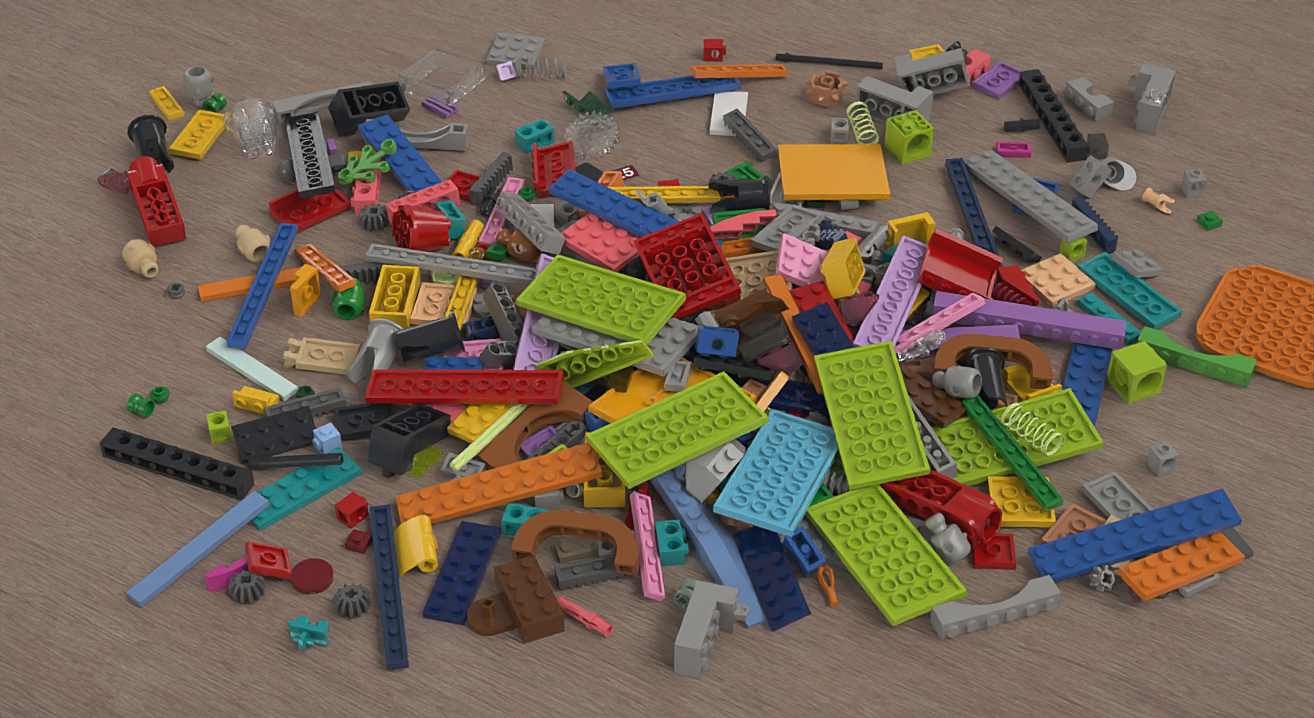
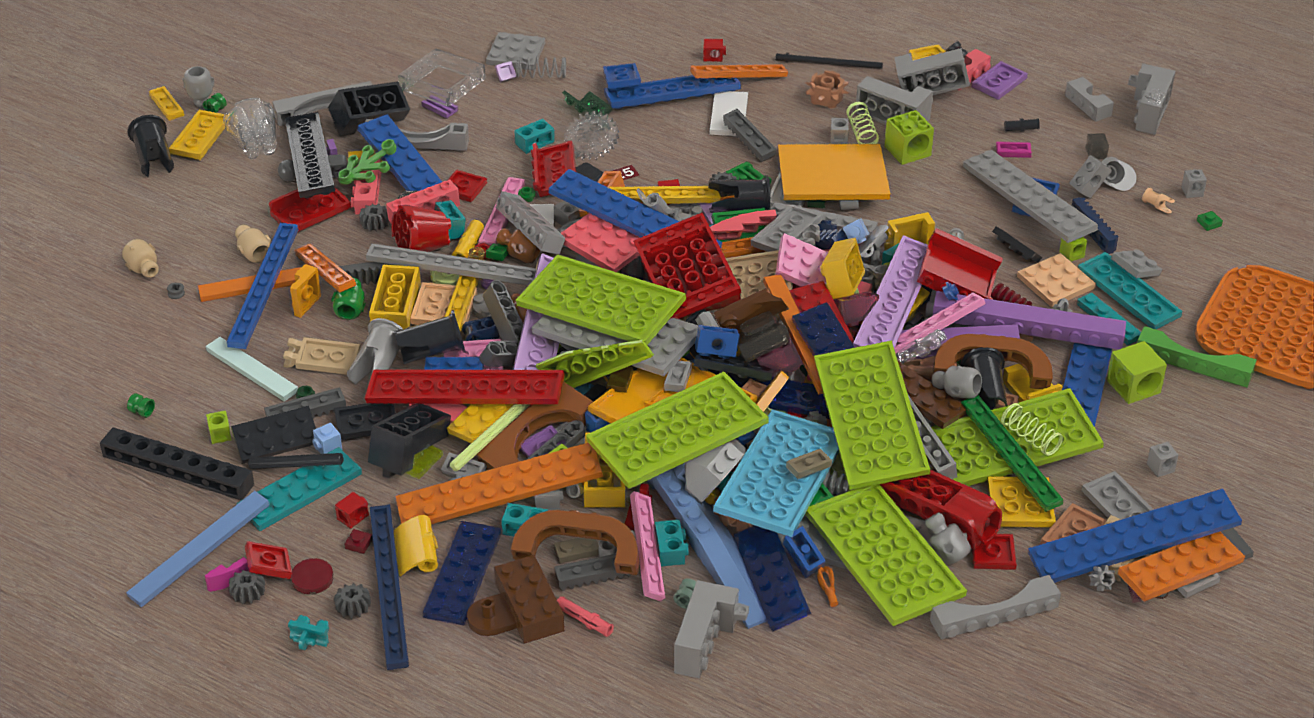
clear pink leg [98,168,130,195] -> none
red brick [127,156,186,247] -> none
green plate [150,386,170,404] -> none
yellow bracket [232,386,280,415] -> none
dark grey gear [470,152,513,206] -> none
black axle [480,187,500,216] -> none
dark blue plate [945,158,1003,274] -> none
red slope [996,265,1040,307] -> none
black brick [1018,69,1089,163] -> none
none -> dark tan plate [786,448,832,479]
none -> light blue brick [843,218,870,244]
none -> blue plate [943,281,959,301]

